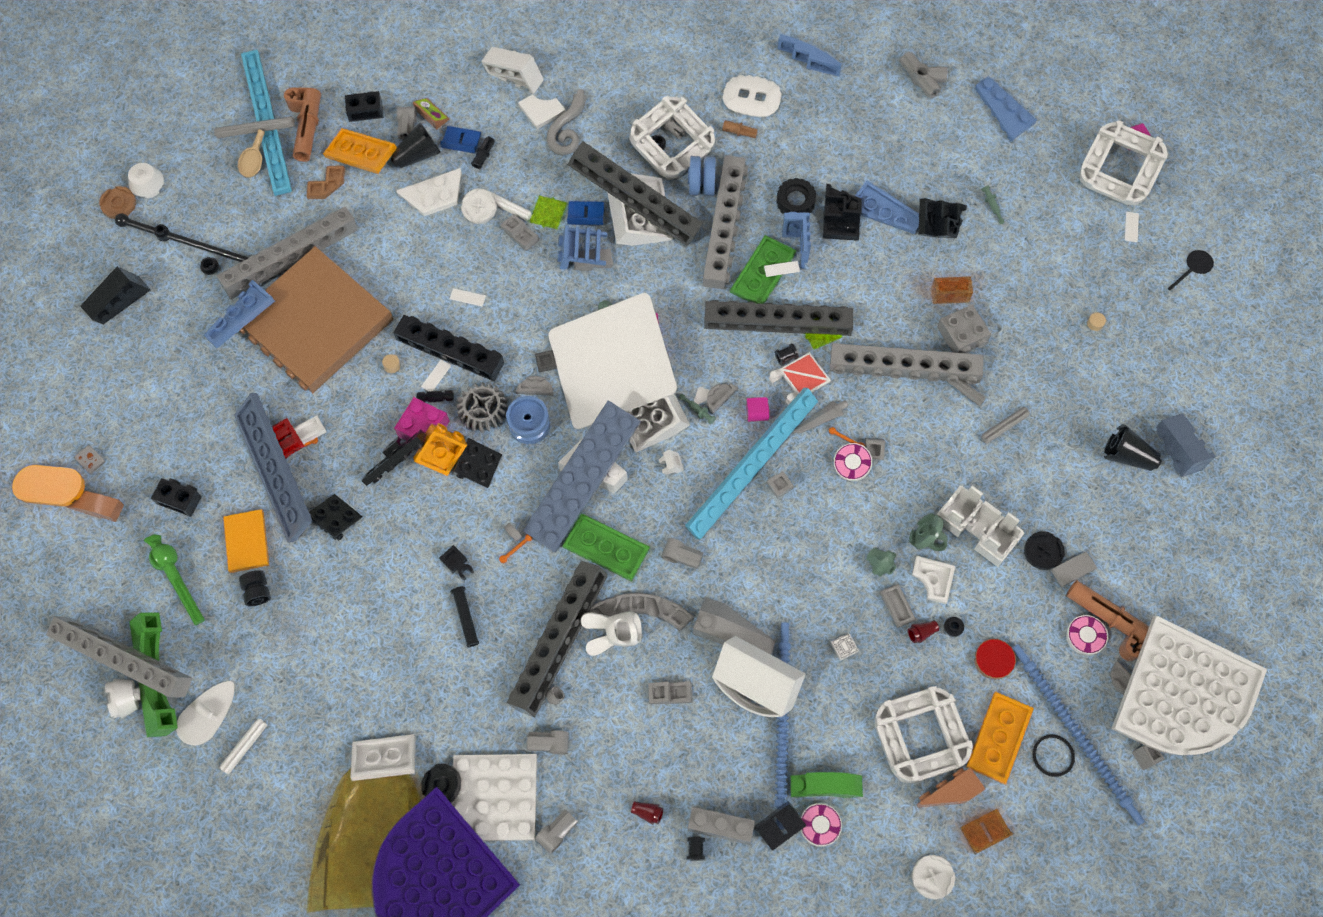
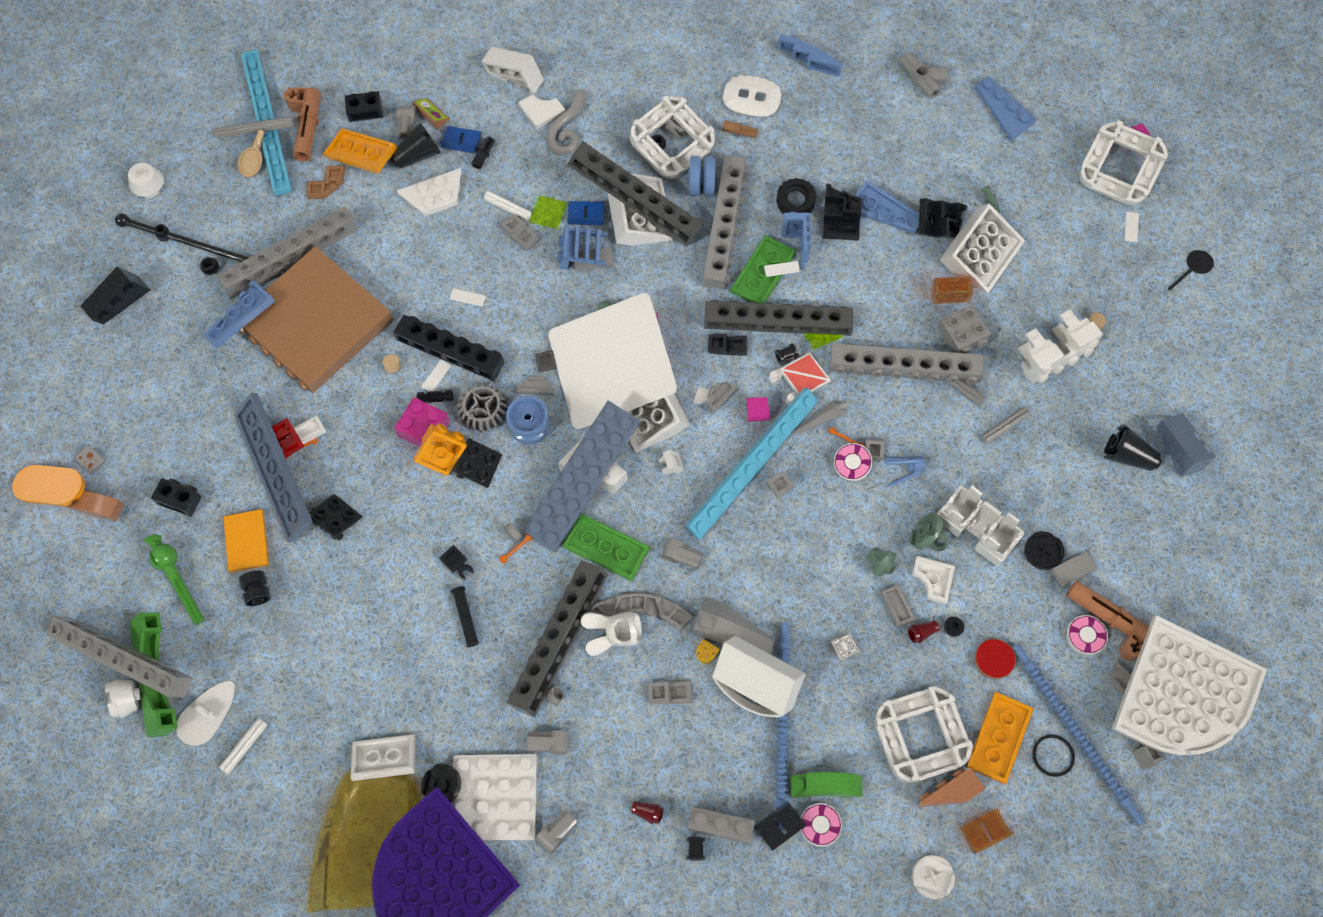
medium nougat tile [99,186,136,219] -> none
black plate [361,429,426,486] -> none
white tile [461,188,497,224] -> none
sand green piece [679,394,716,425] -> none
none -> yellow tile [696,639,720,664]
none -> black slope [708,333,748,356]
none -> medium blue plant [885,456,926,487]
none -> white slope [940,204,1025,293]
none -> white piece [1018,309,1103,385]

